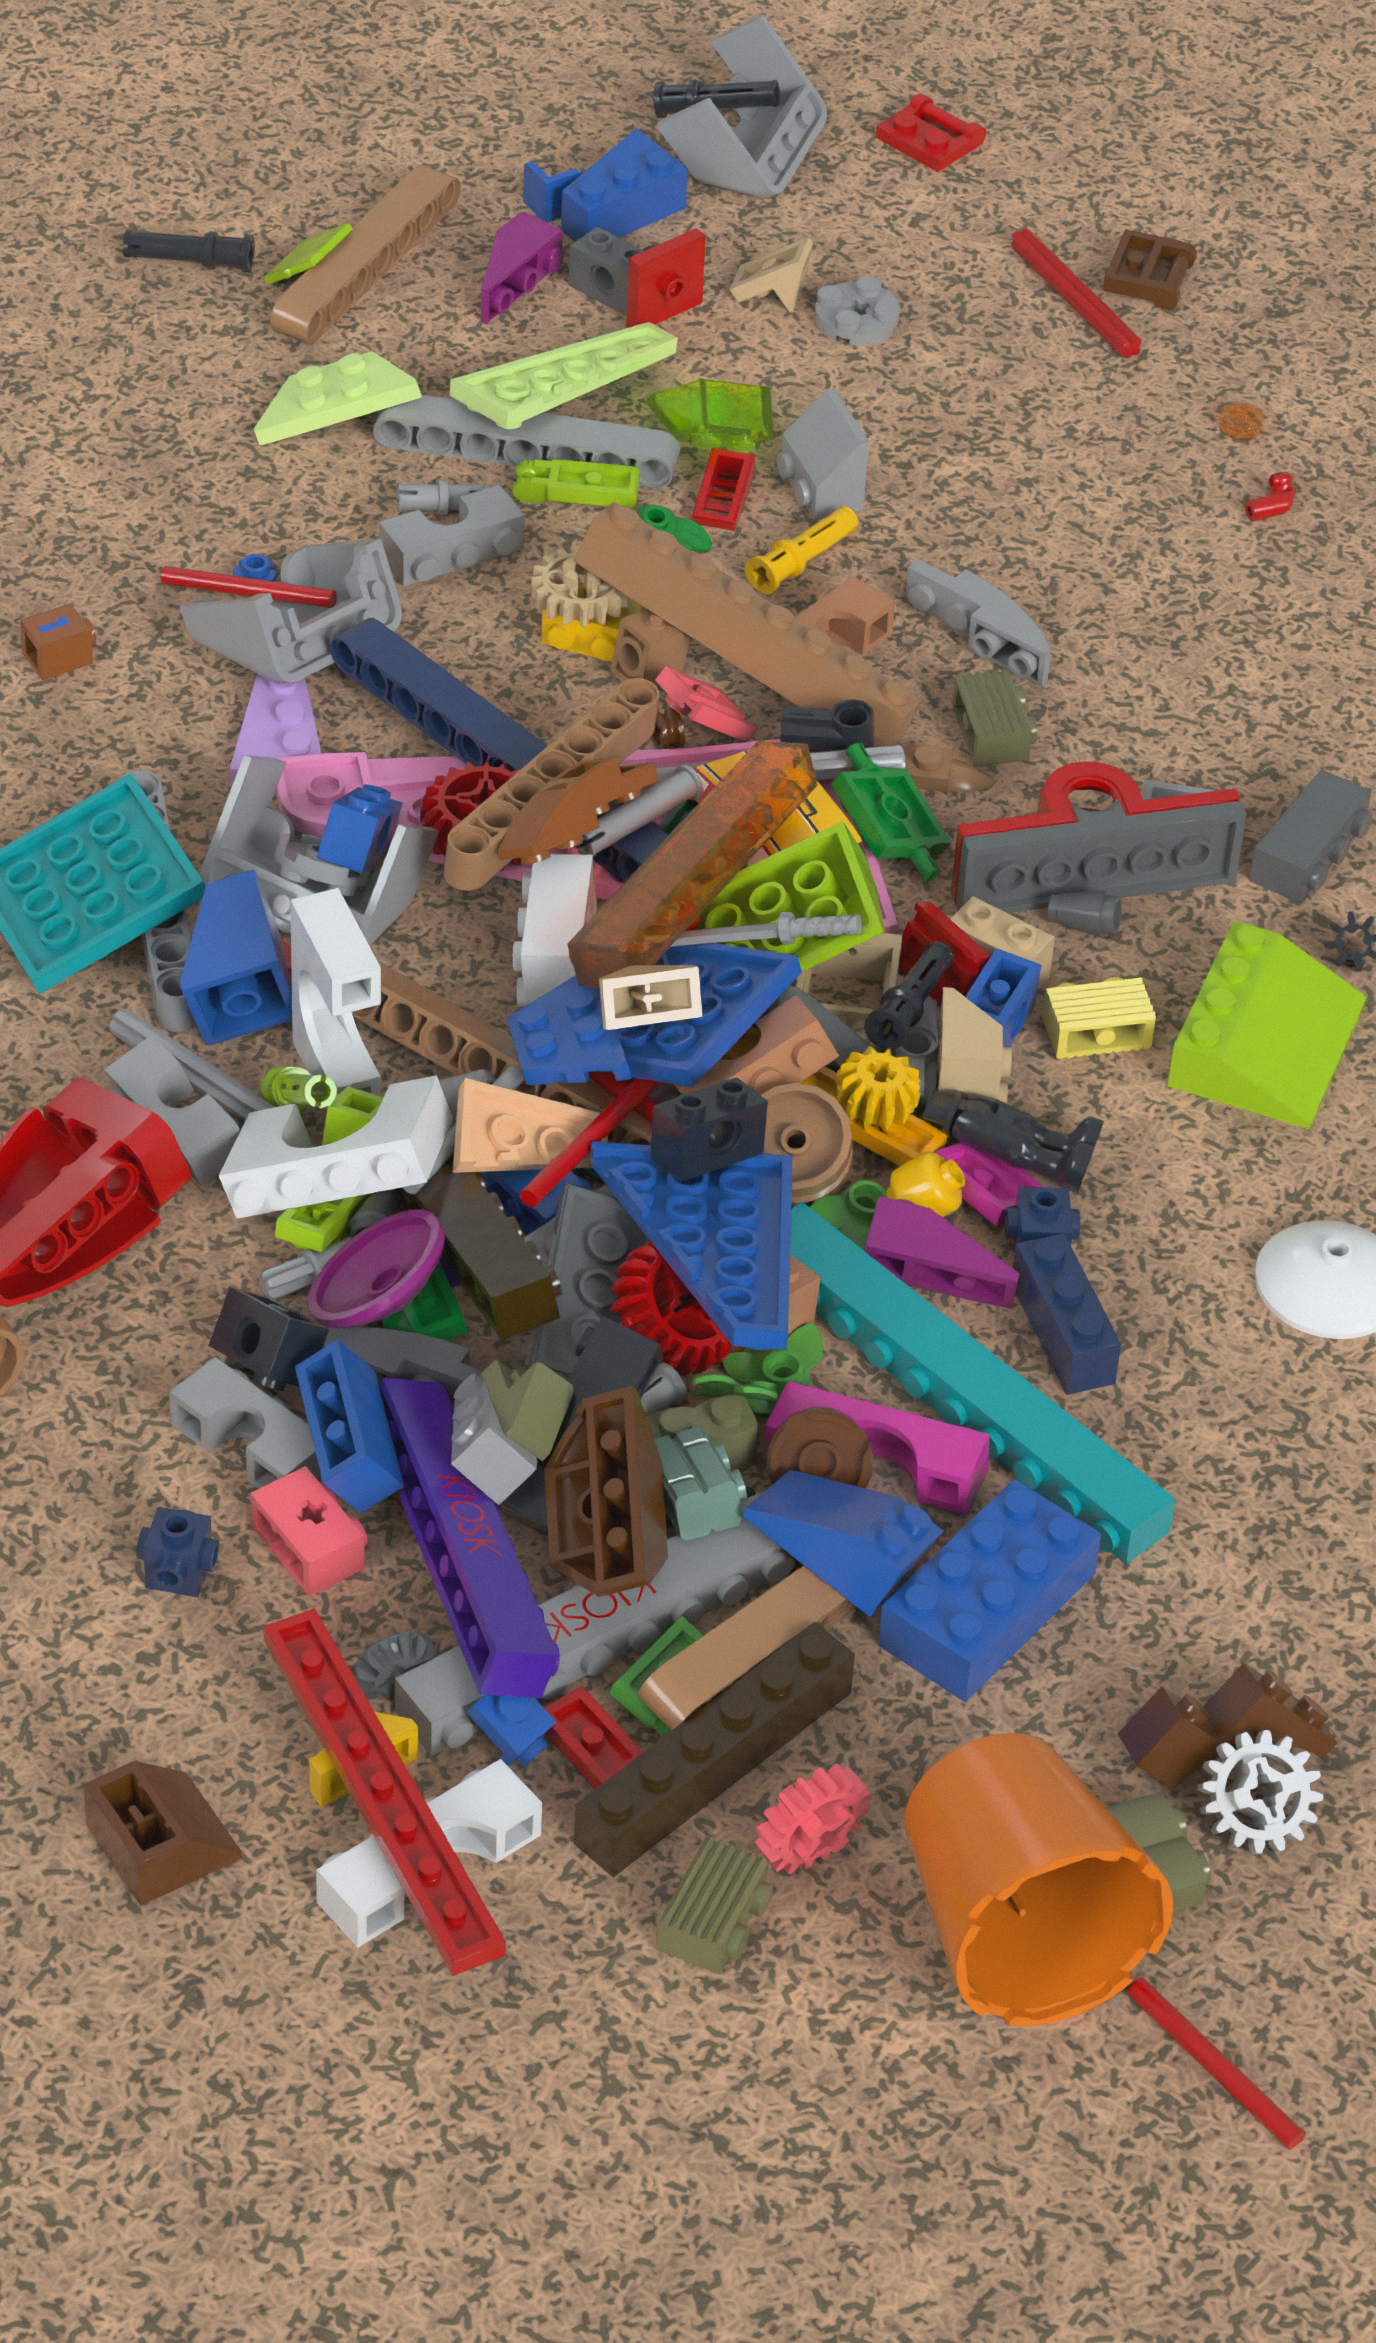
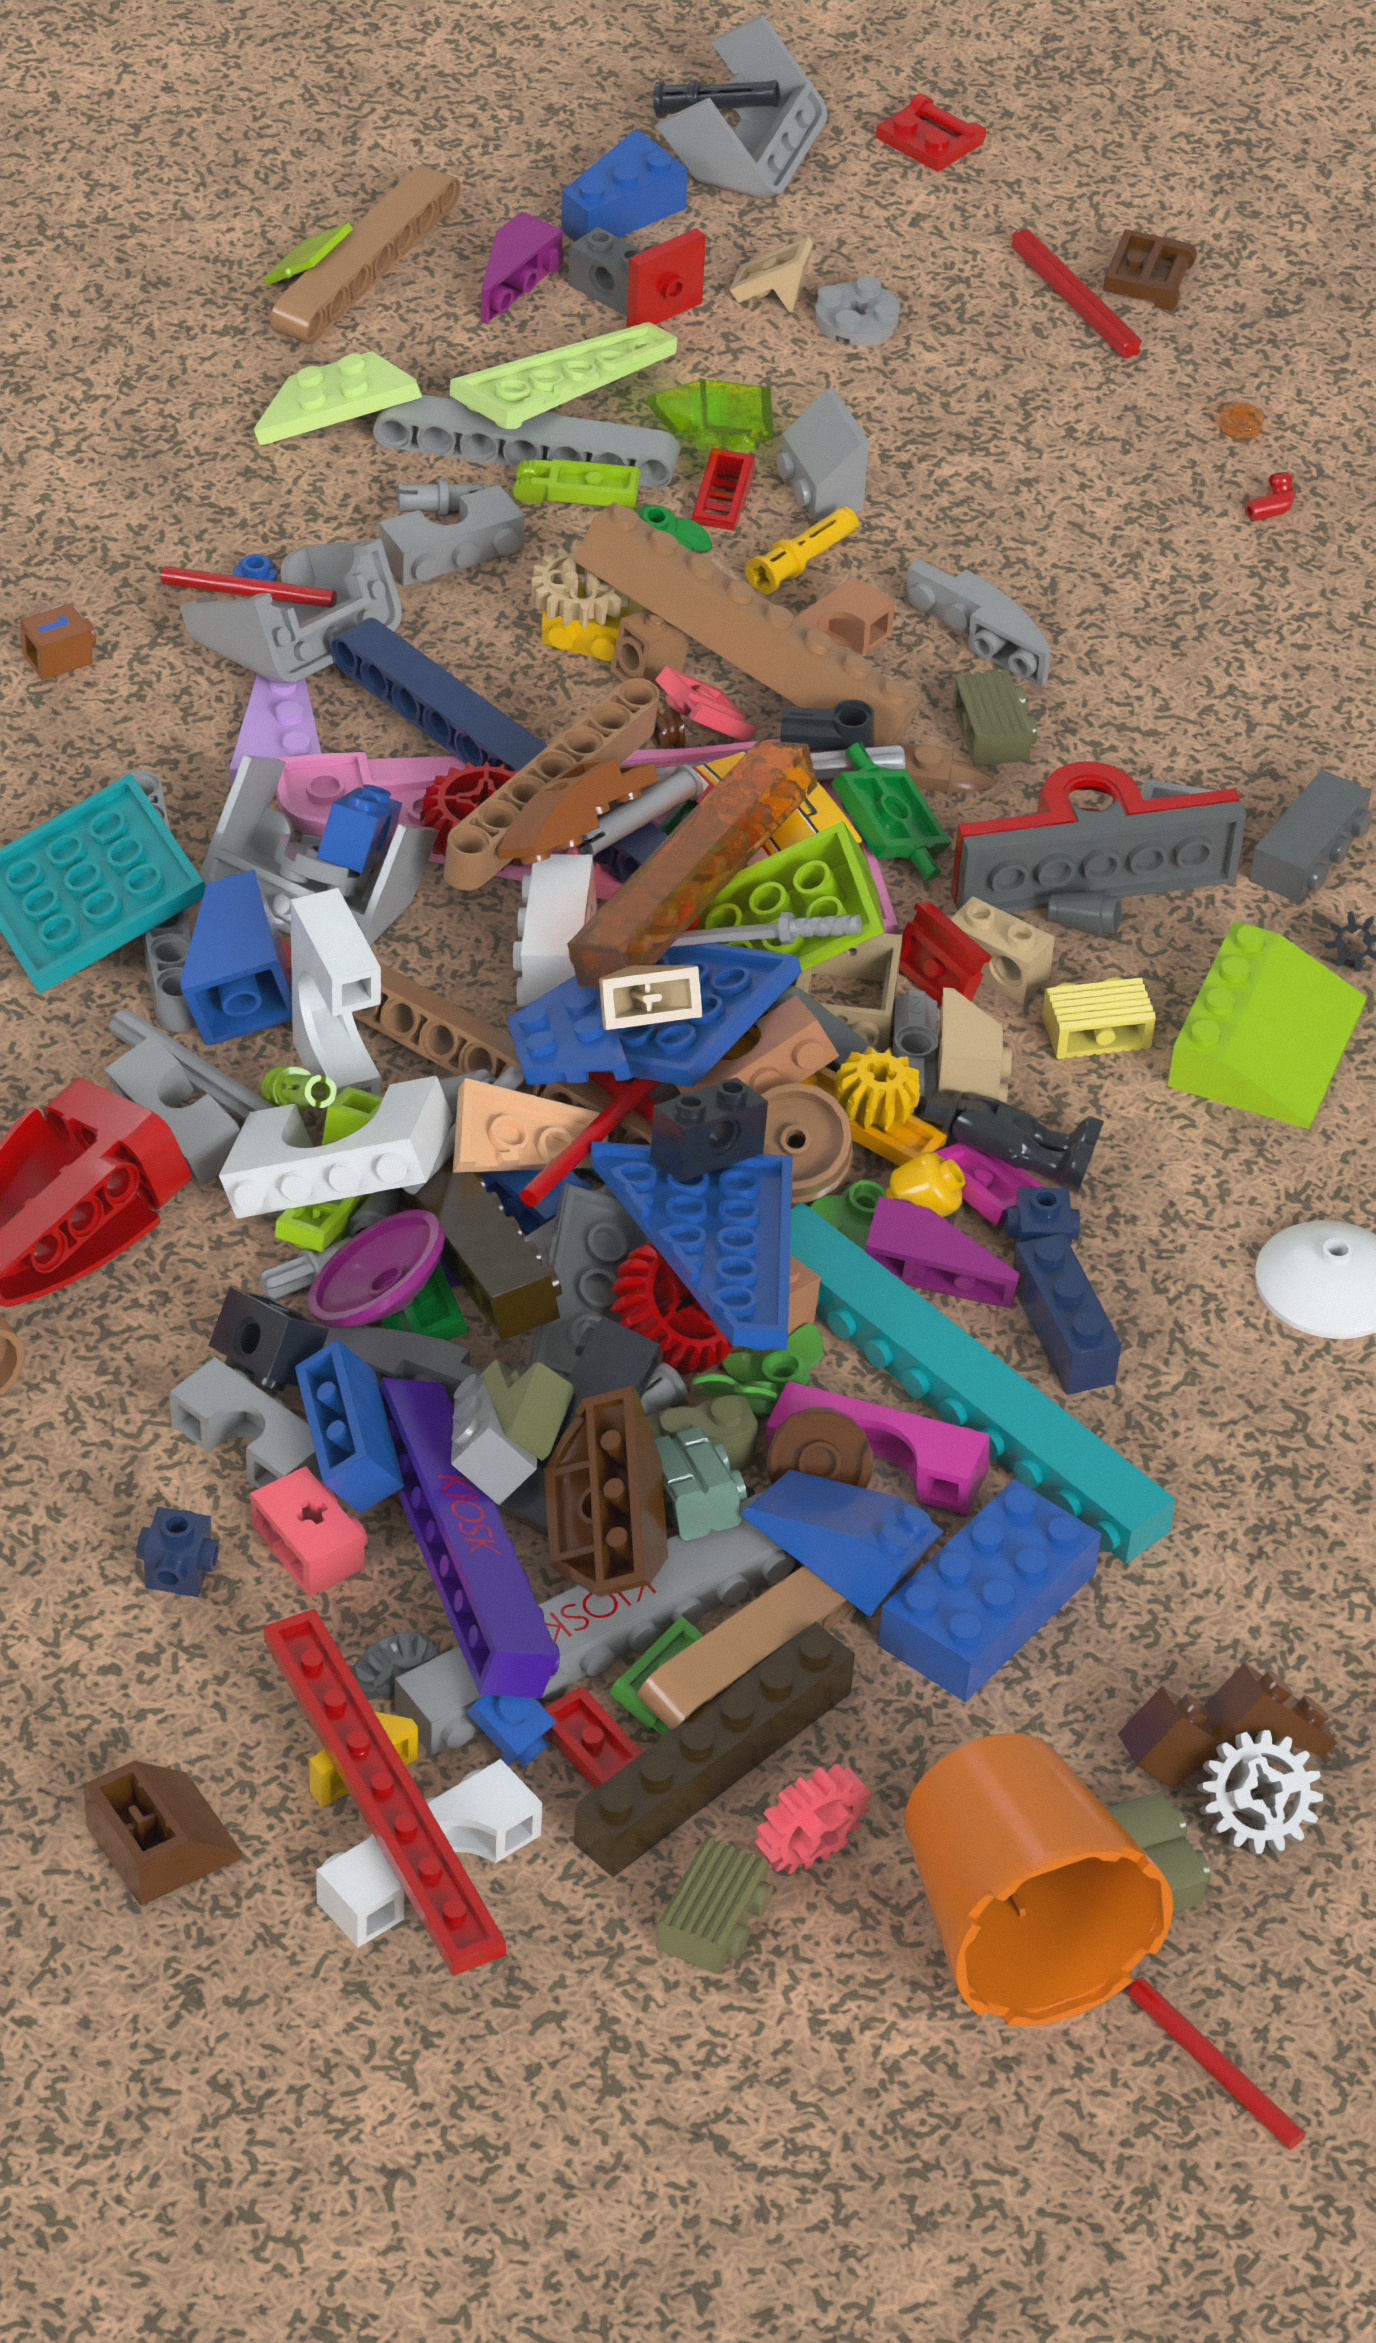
black pin [123,230,255,273] -> none
blue panel [523,161,582,223] -> none
black pin [864,942,954,1050] -> none
blue brick [966,948,1042,1047] -> none

